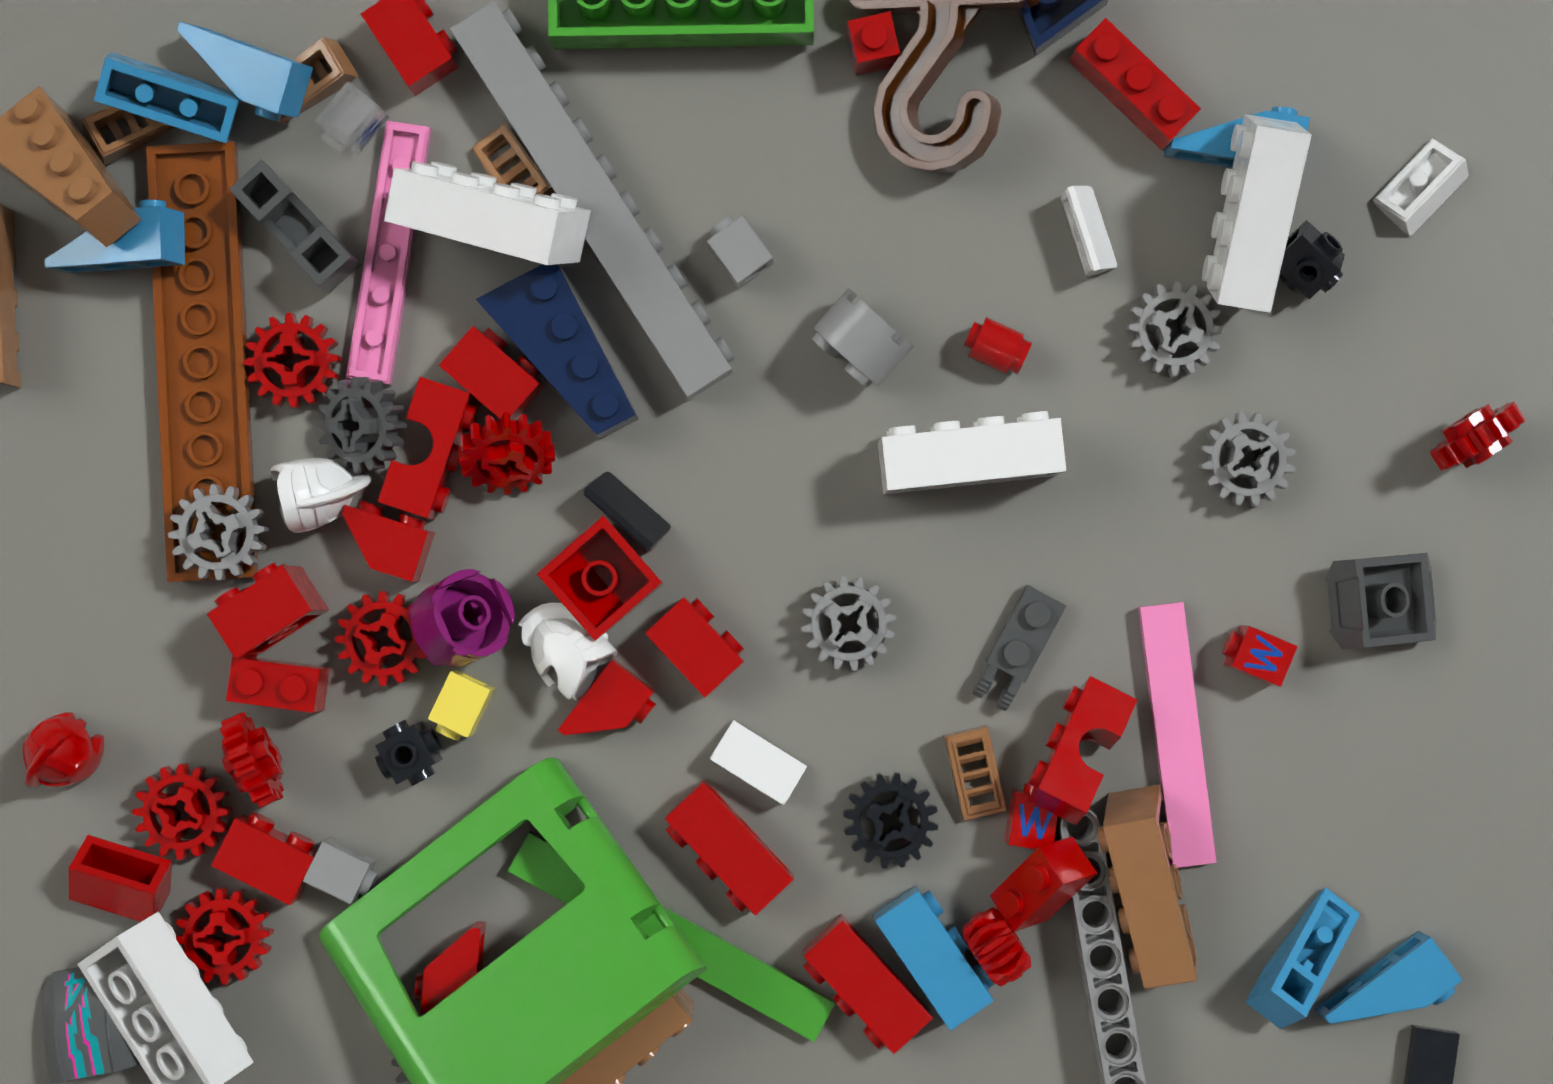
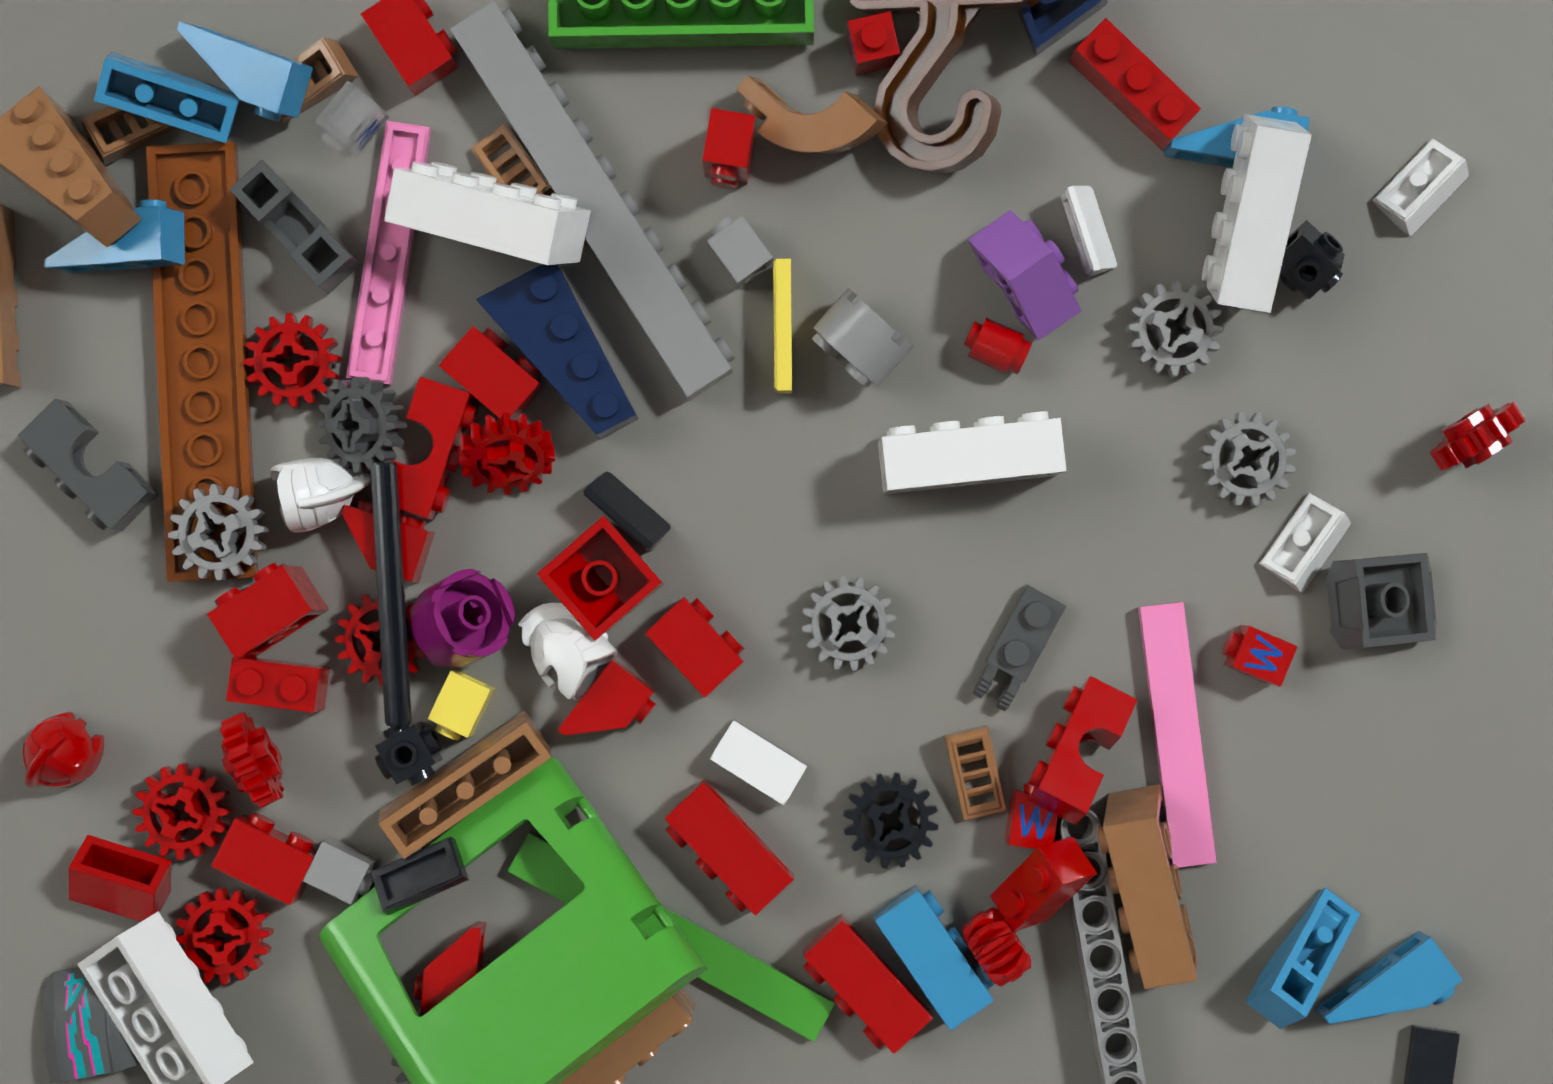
none -> dark grey arch [17,398,159,531]
none -> black axle [371,461,412,727]
none -> black tile [371,836,469,915]
none -> medium nougat brick [378,711,552,859]
none -> red brick [702,108,756,189]
none -> medium nougat arch [736,75,888,154]
none -> light yellow tile [773,259,792,395]
none -> medium lavender brick [967,210,1081,341]
none -> white slope [1259,493,1351,593]

